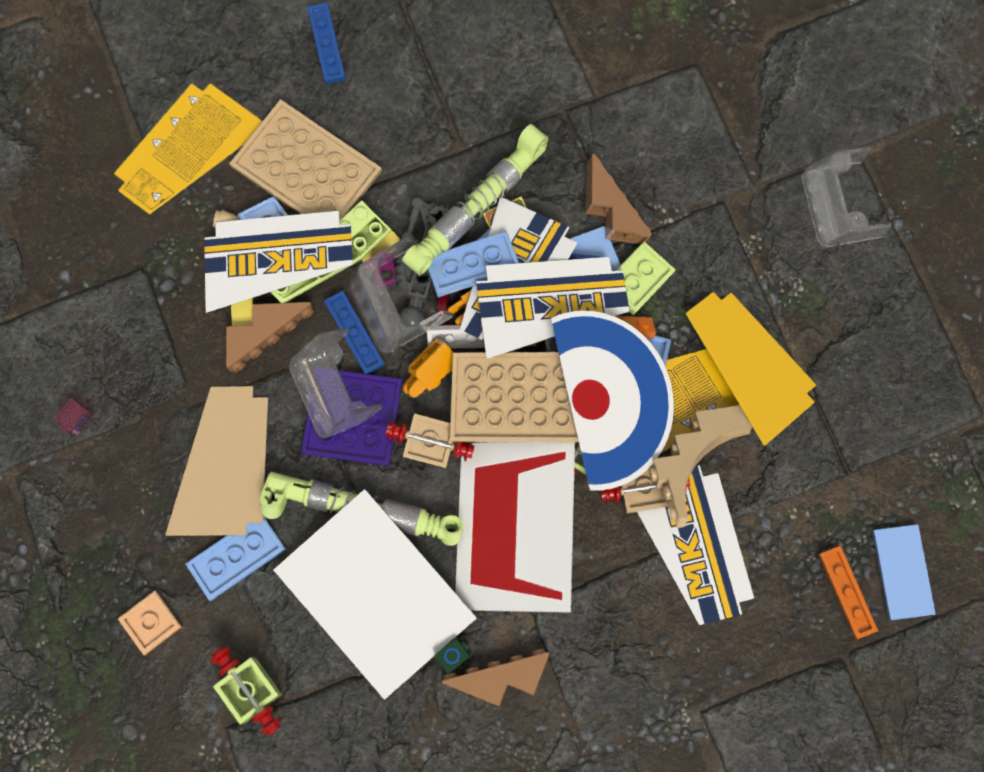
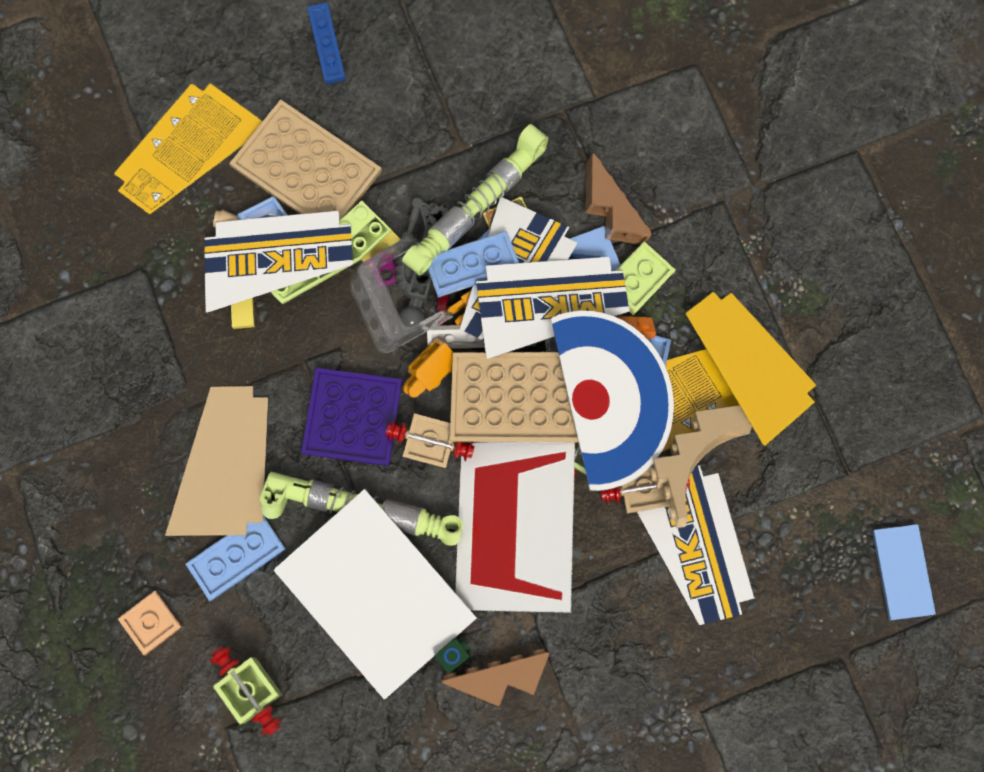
clear pink brick [53,398,93,436] -> none
medium nougat slope [226,302,314,373] -> none
clear windscreen [289,328,382,438] -> none
blue plate [324,291,385,375] -> none
clear windscreen [802,146,891,247] -> none
orange plate [818,546,878,640] -> none

